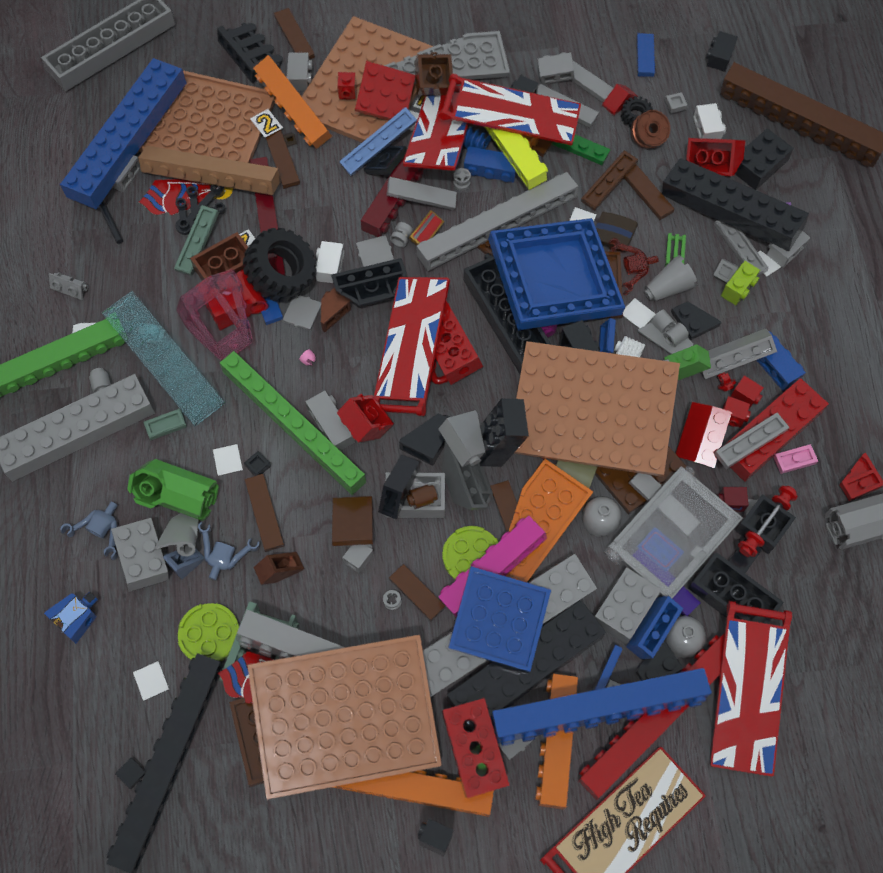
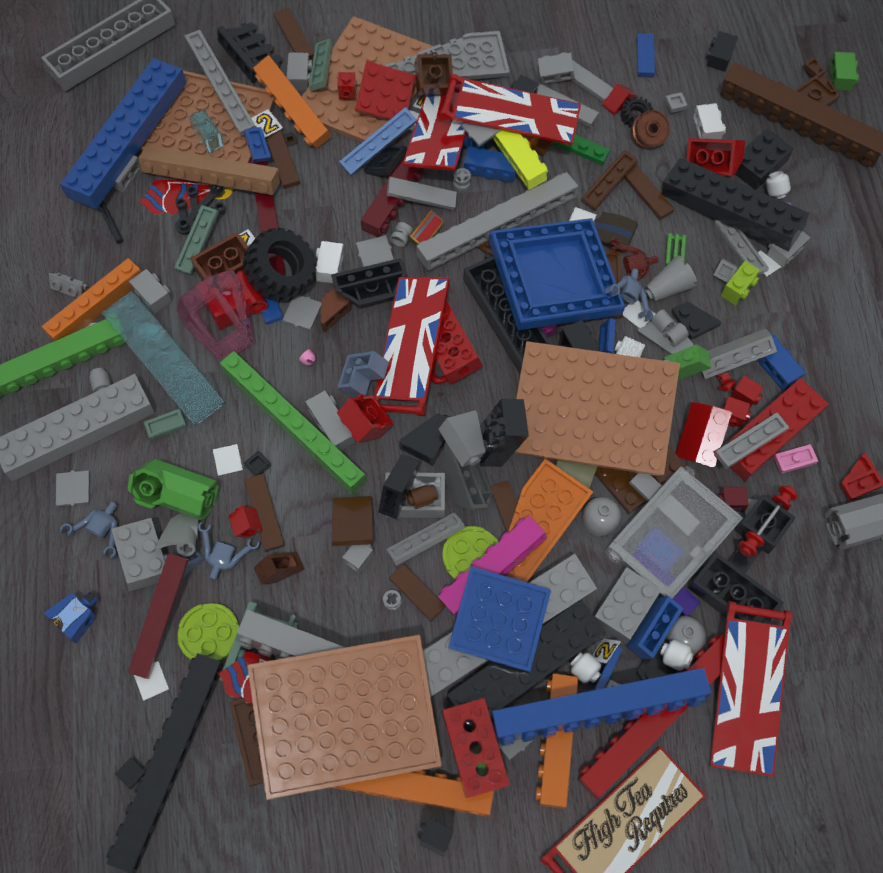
none -> orange brick [41,258,141,342]
none -> light grey piece [56,470,90,507]
none -> dark red tile [128,553,189,679]
none -> light grey brick [129,269,172,314]
none -> light grey plate [185,30,256,136]
none -> clear light blue brick [189,109,224,153]
none -> red brick [229,506,262,538]
none -> blue plate [244,127,271,163]
none -> sand green tile [309,39,333,91]
none -> sand blue brick [337,351,389,398]
none -> light grey tile [386,512,465,566]
none -> light grey piece [462,122,502,146]
none -> white head [570,653,601,684]
none -> sticker [592,638,621,663]
none -> sand blue piece [605,269,653,322]
none -> white head [660,640,694,671]
none -> white head [766,171,791,199]
none -> reddish brown wing [778,57,840,106]
none -> bright green brick [830,52,859,91]

